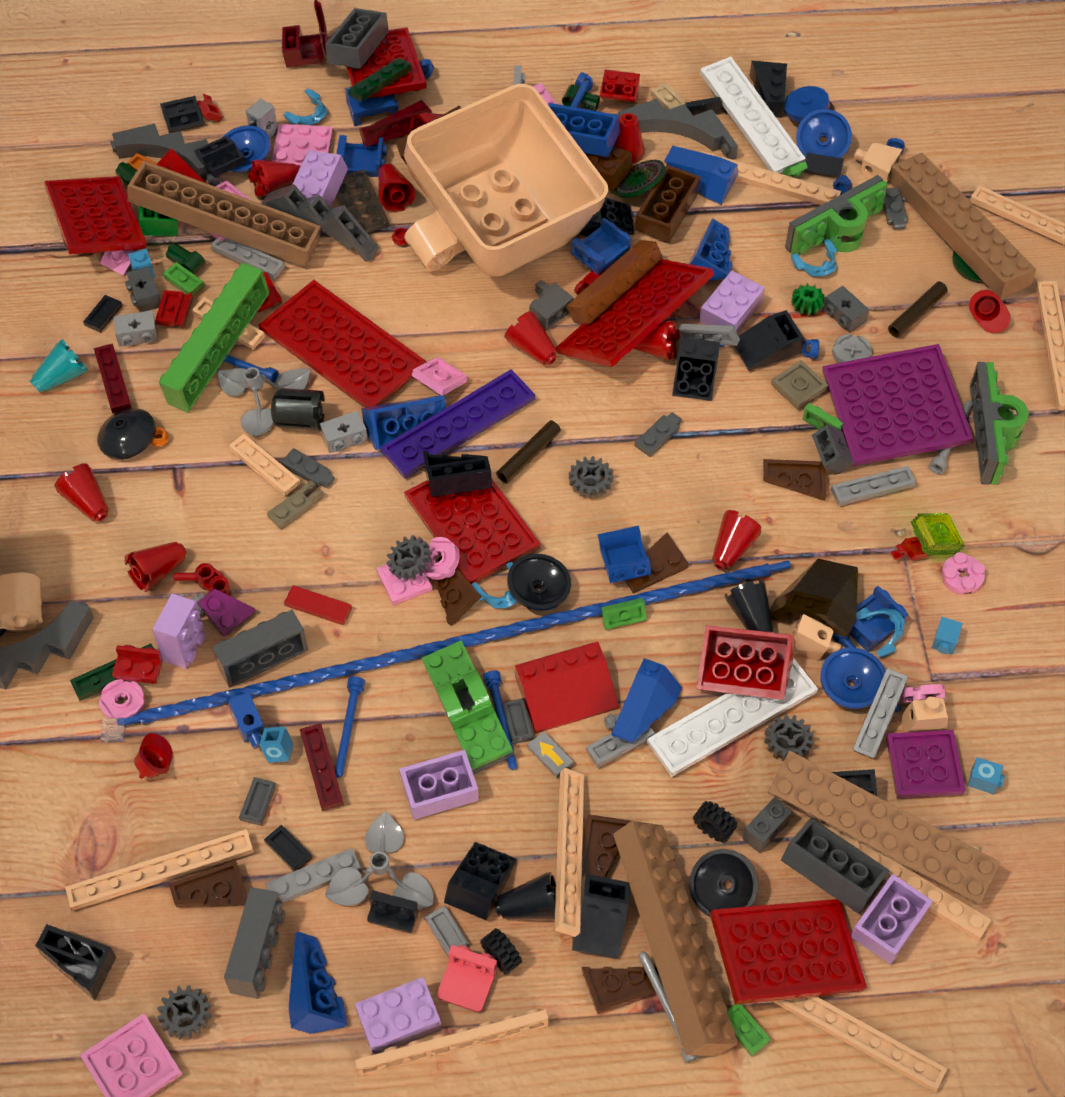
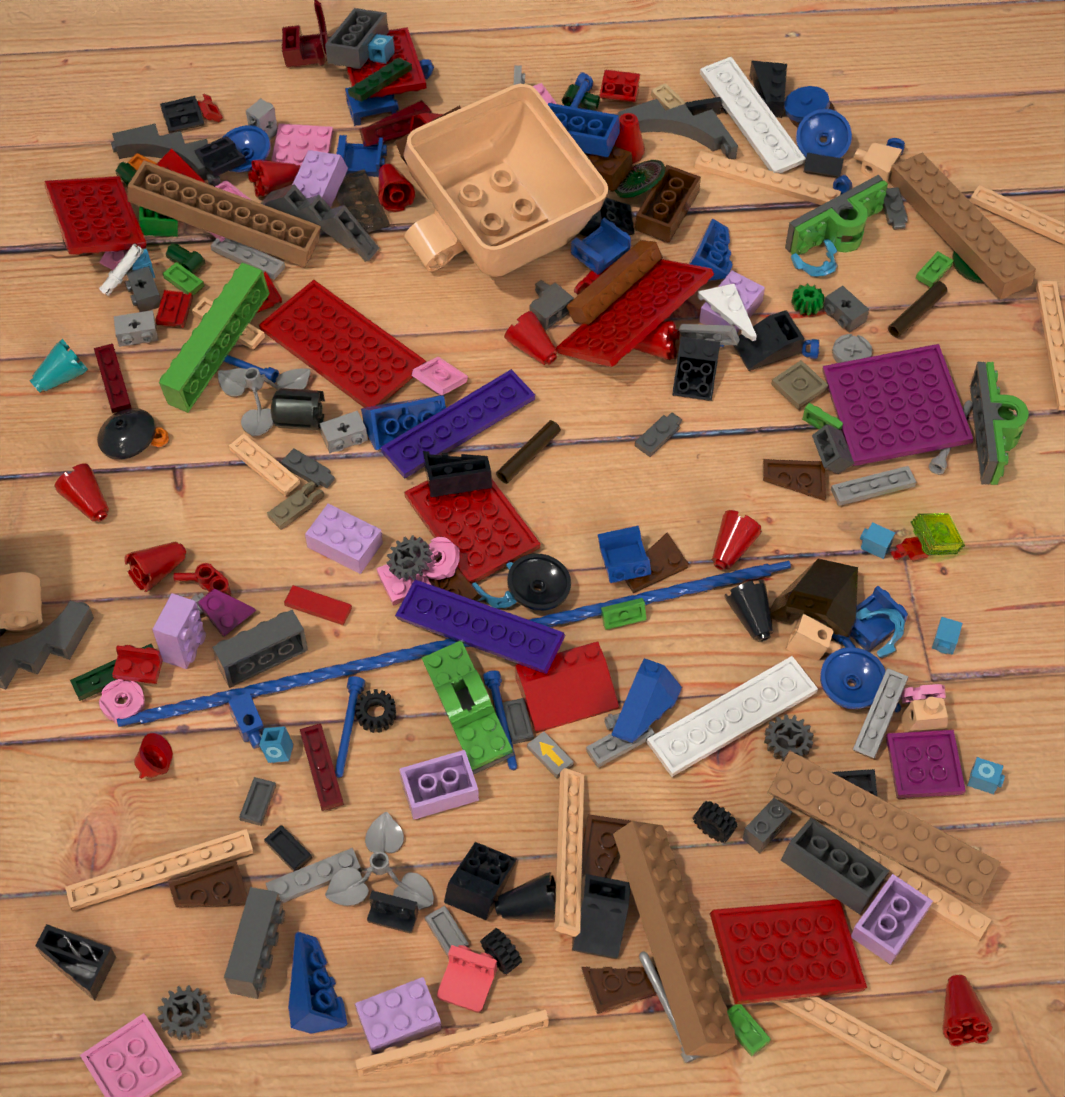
black tile [83,295,122,333] -> none
clear plate [100,718,126,743] -> none
dark azure helmet [284,89,328,125] -> none
red plate [392,227,407,245] -> none
dark grey gear [569,456,613,498] -> none
blue wedge [664,146,738,205] -> none
black dish [689,849,759,917] -> none
red slope [696,625,796,701] -> none
bright green plate [783,161,808,178] -> none
bright pink plate [941,552,985,595] -> none
red piece [969,290,1010,333] -> none
none -> white pin [99,244,144,296]
none -> lavender brick [305,504,383,574]
none -> black tyre [355,689,396,733]
none -> dark azure brick [368,34,395,63]
none -> dark purple plate [395,580,565,674]
none -> white wing [698,284,757,341]
none -> dark azure brick [860,522,895,559]
none -> bright green plate [916,251,954,287]
none -> red cone [942,975,992,1046]

